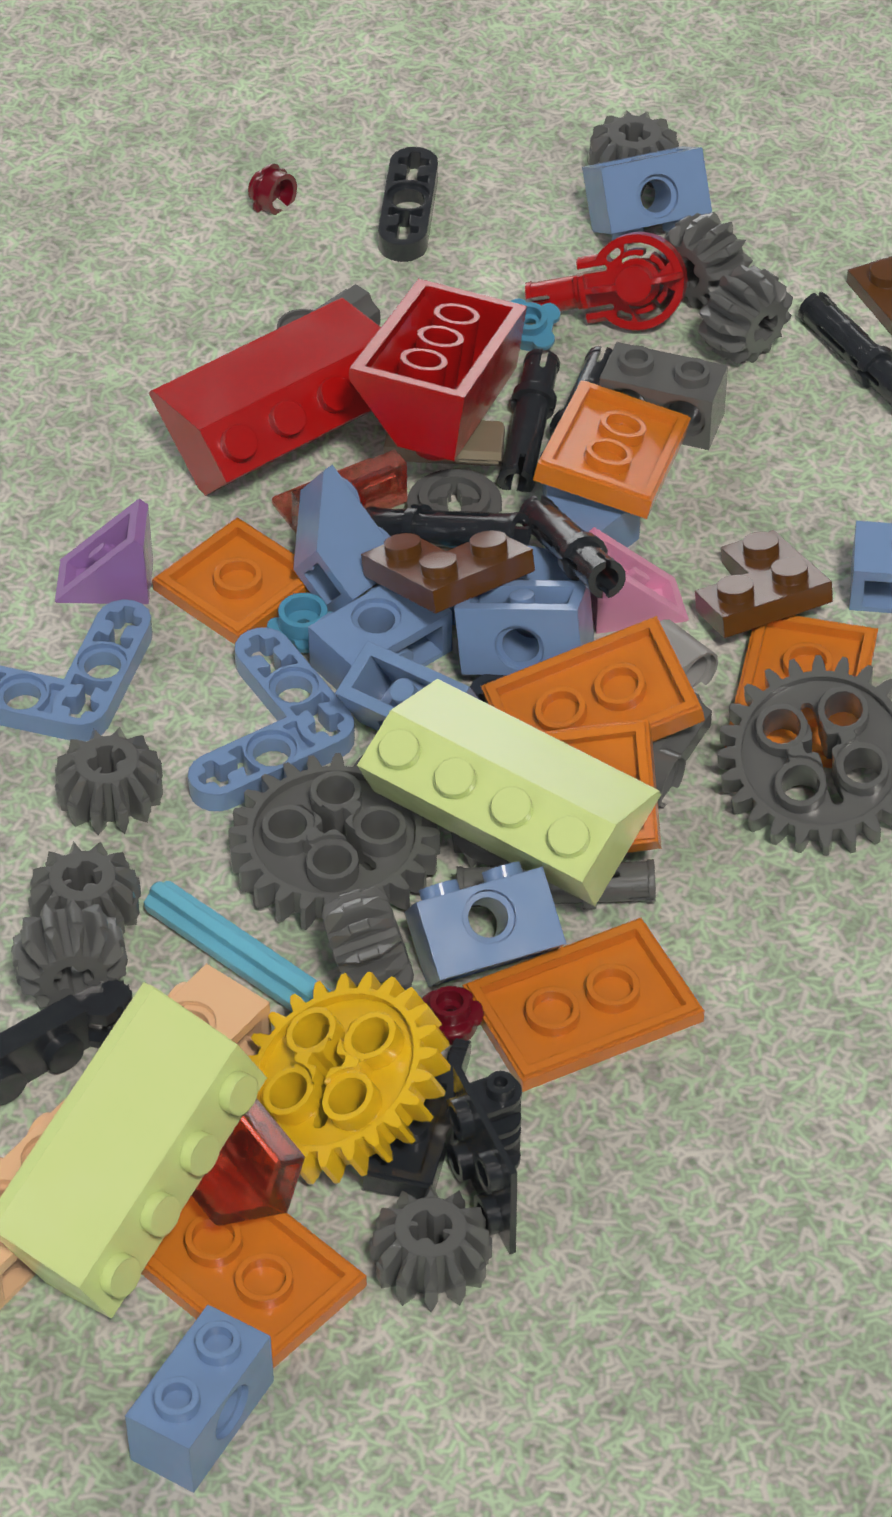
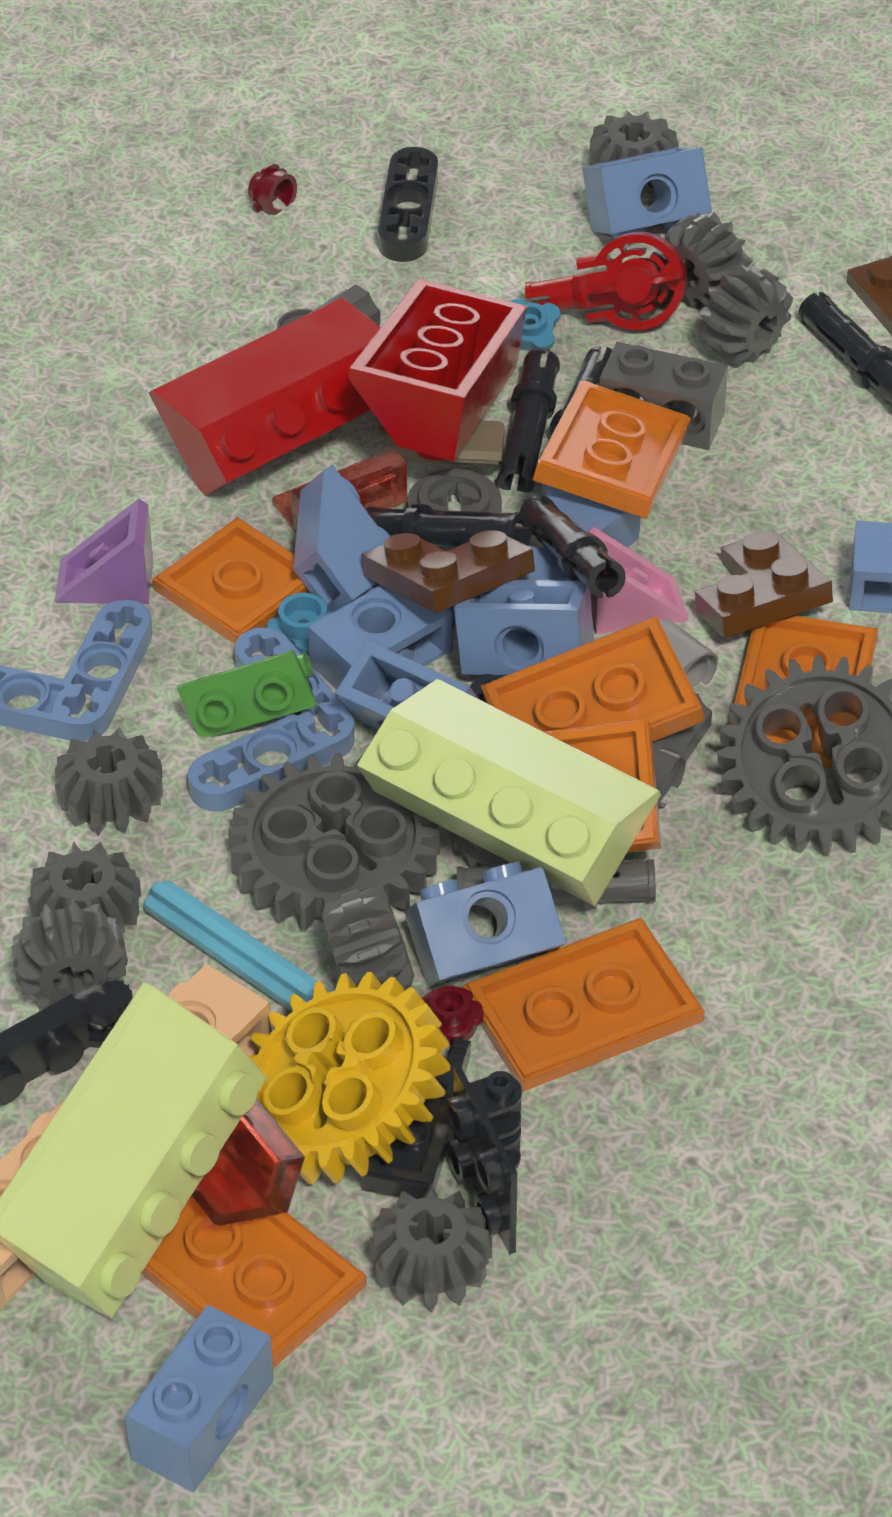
none -> bright green hinge [177,650,317,737]

